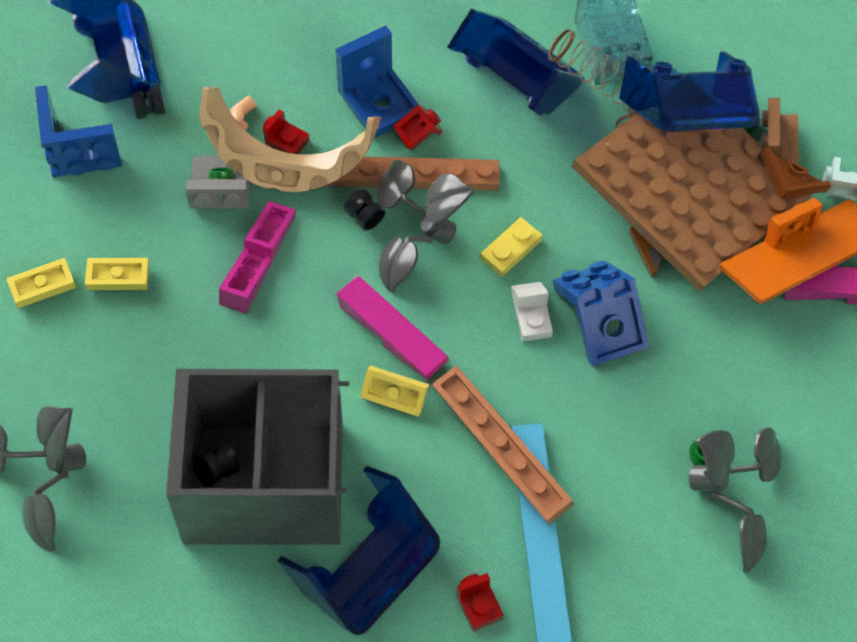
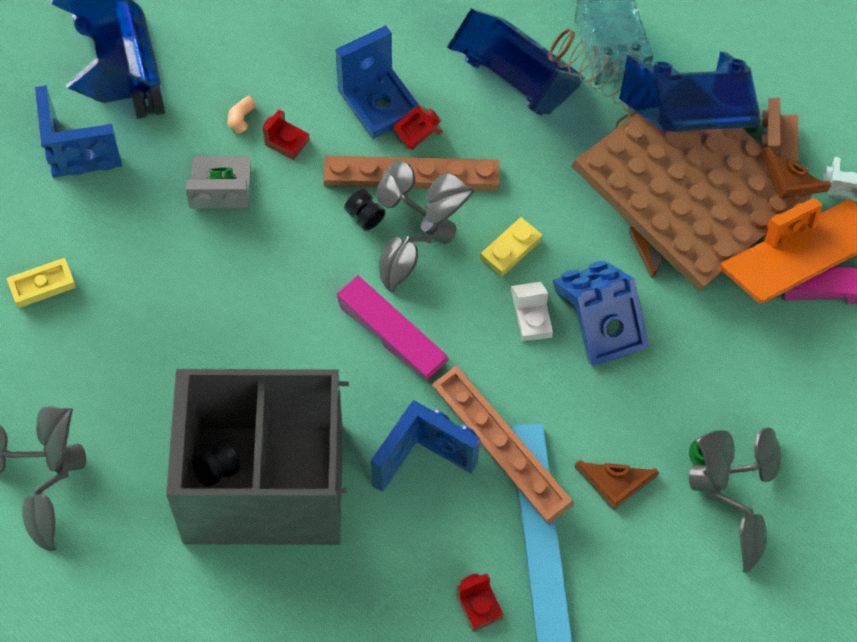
light yellow plate [85,258,150,290] -> none
tan windscreen [199,86,381,192] -> none
dark pink slope [219,201,296,314] -> none
clear blue windscreen [277,466,440,635] -> none
light yellow plate [360,365,429,417] -> none
none -> blue bracket [371,400,480,492]
none -> dark orange tile [575,460,659,510]

